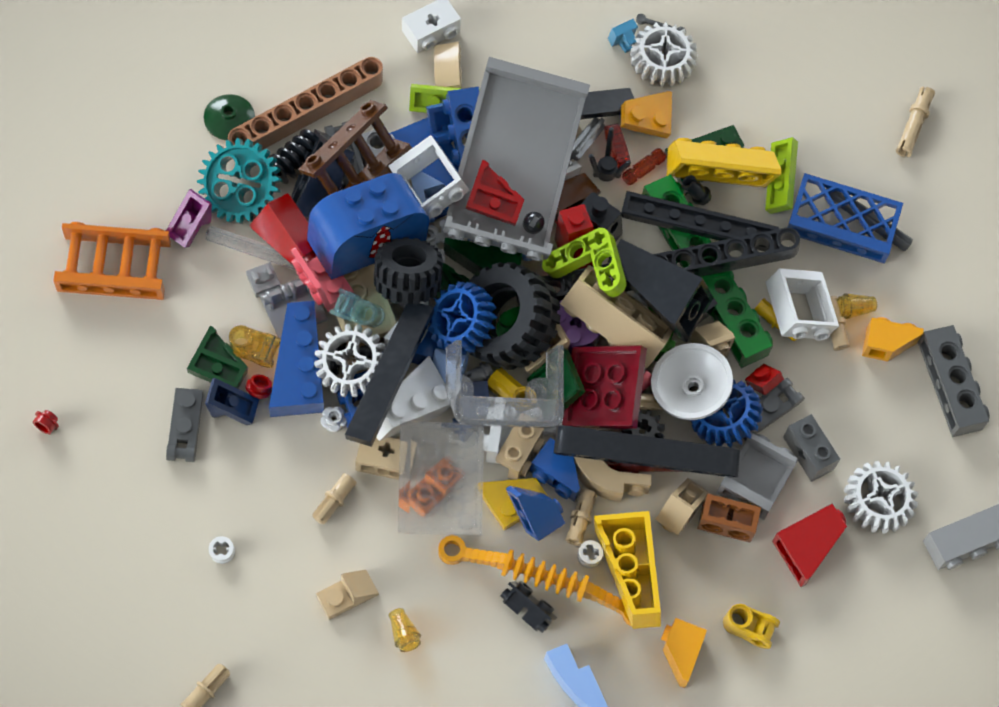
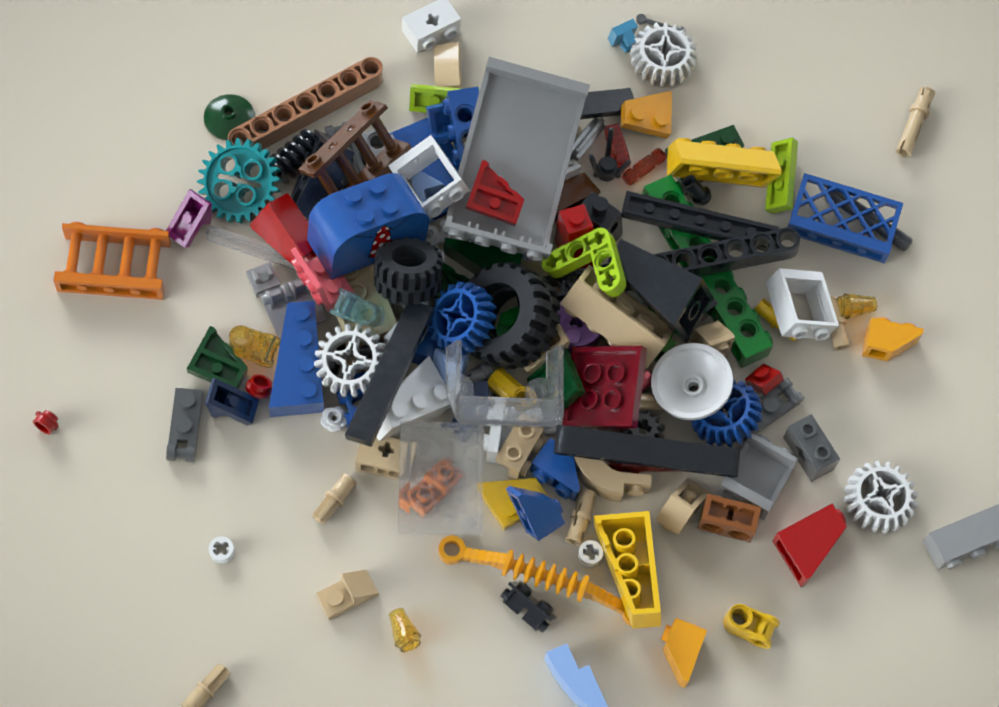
black hinge [523,212,545,234] -> none
dark grey brick [918,325,990,437] -> none

